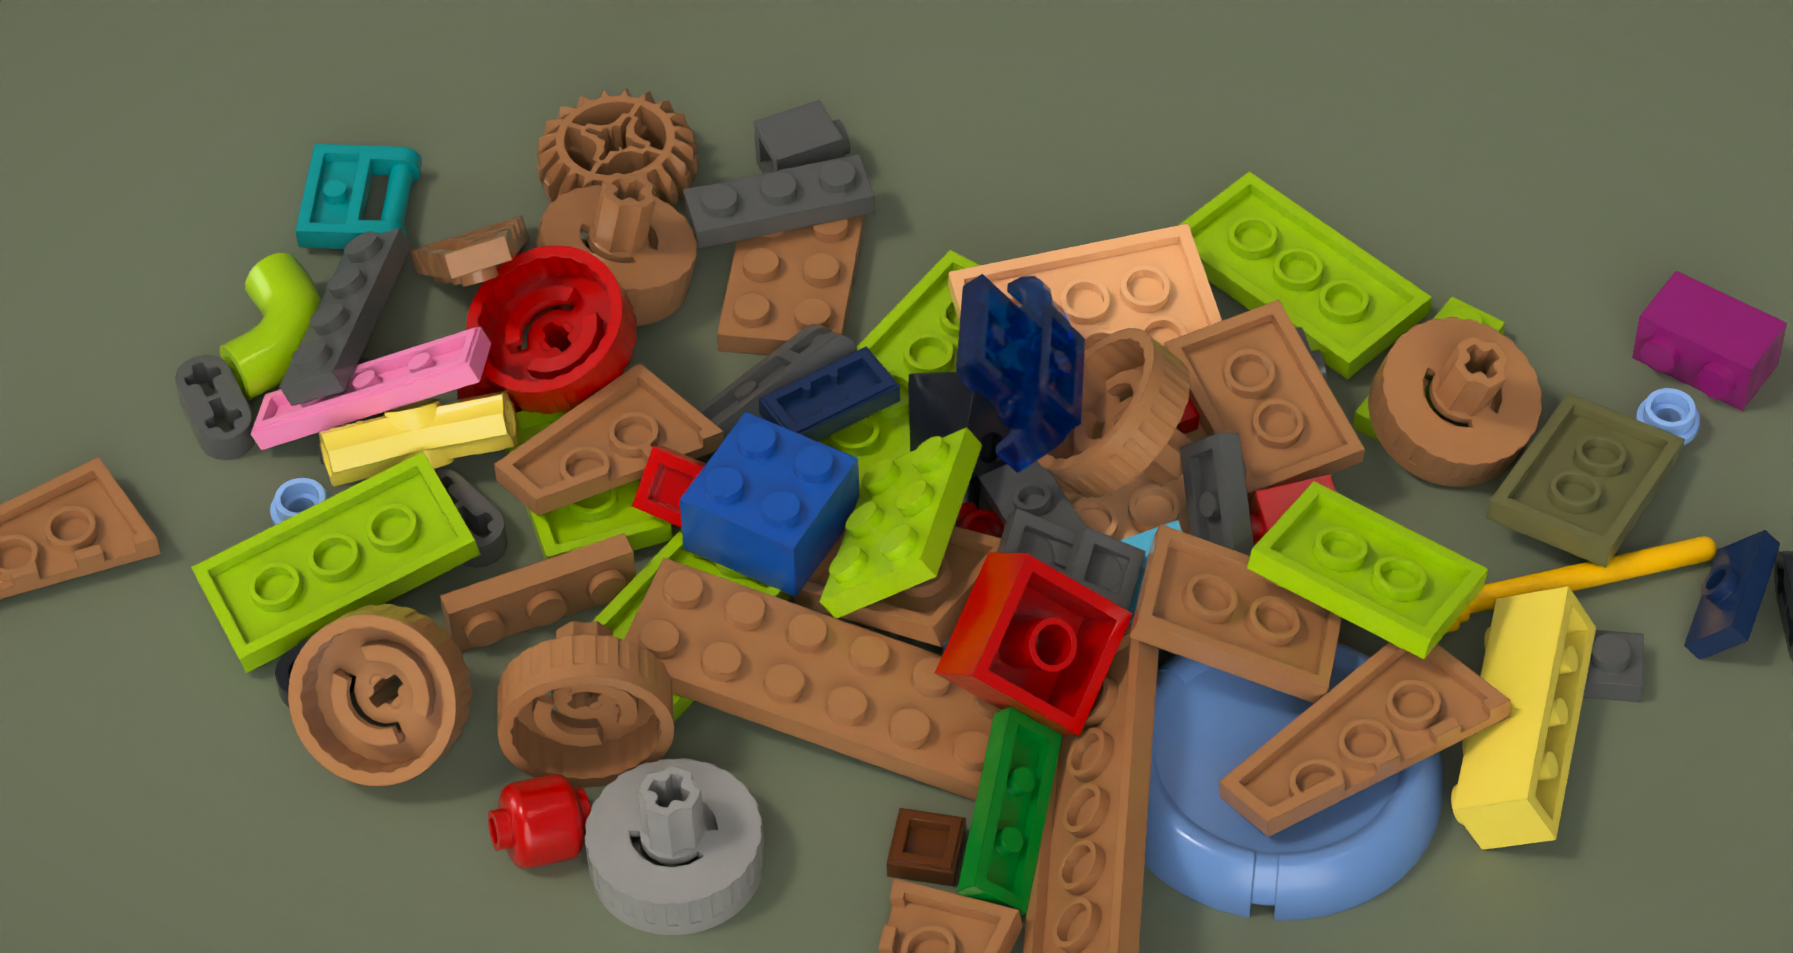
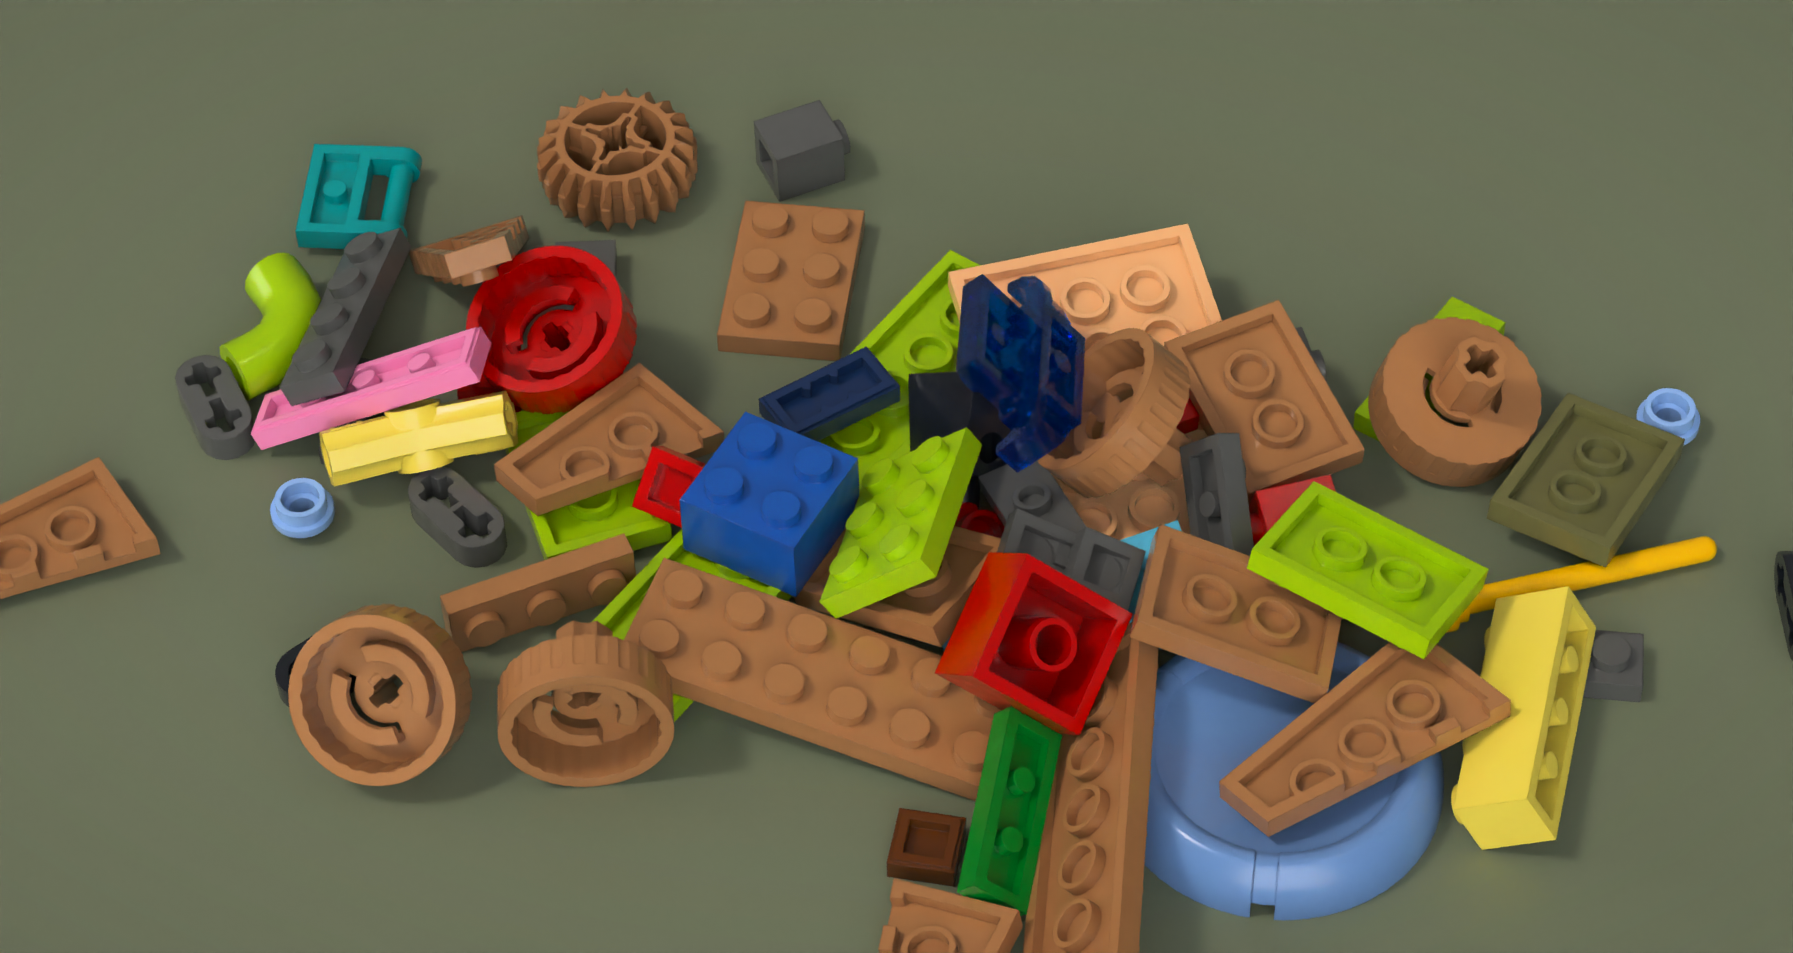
lime plate [191,451,481,673] -> none
red head [488,774,591,869] -> none
medium nougat piece [535,172,698,326] -> none
light grey piece [585,758,765,935] -> none
dark grey plate [683,154,875,249] -> none
dark grey plate [697,324,857,439] -> none
lime plate [1179,171,1432,380] -> none
magenta brick [1632,271,1787,411] -> none
dark blue plate [1684,530,1780,660] -> none

